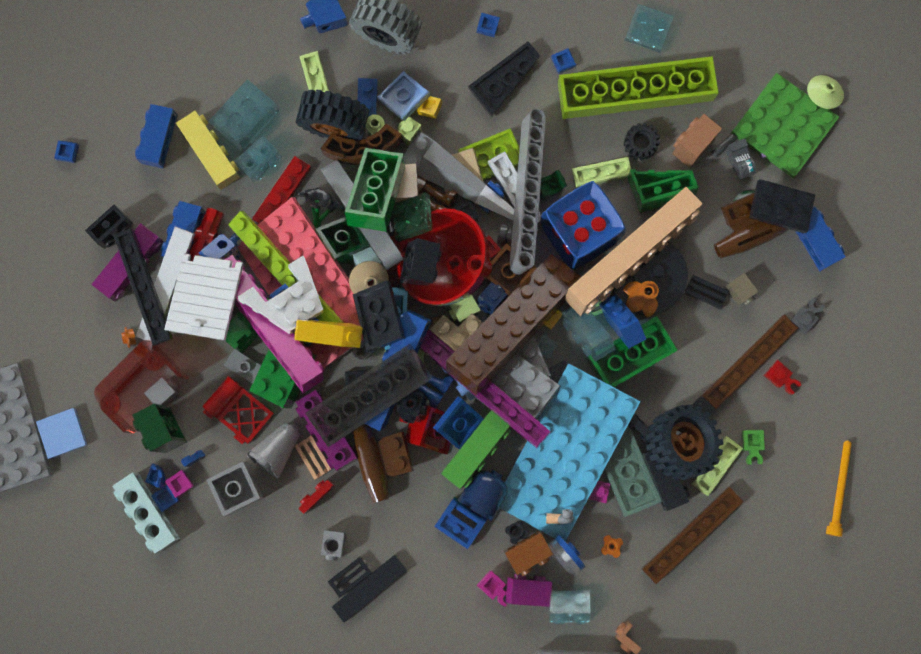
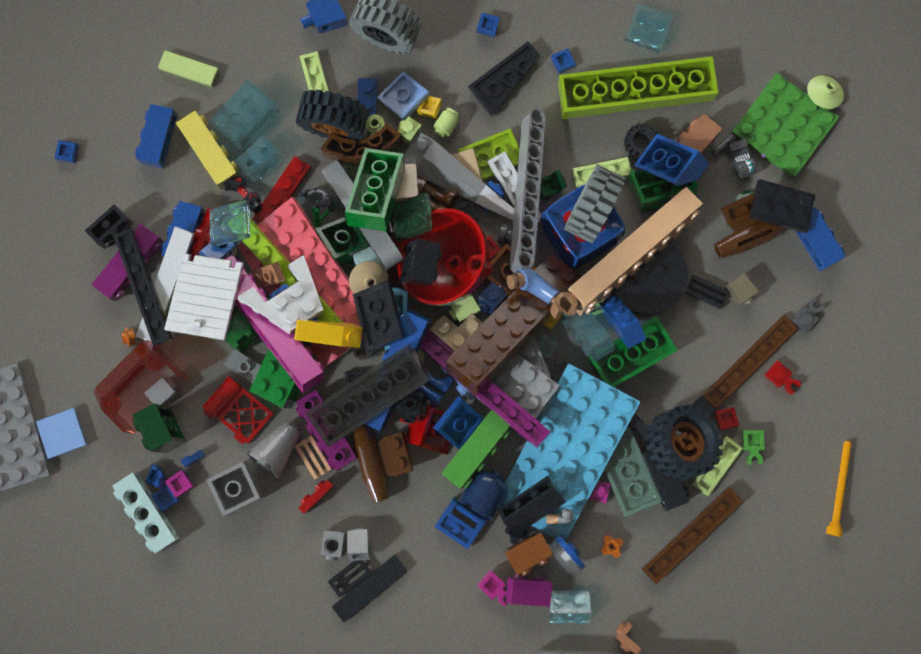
orange plate [623,281,659,318] -> none
none -> yellowish green tile [158,51,219,87]
none -> clear light blue plate [209,200,250,247]
none -> black piece [224,175,263,213]
none -> nougat plate [249,262,285,289]
none -> light grey brick [347,528,370,561]
none -> yellowish green brick [433,108,460,138]
none -> black brick [497,476,566,536]
none -> piece [507,268,578,319]
none -> light grey wheel [564,164,626,243]
none -> blue slope [634,134,709,186]
none -> red tile [714,407,740,431]

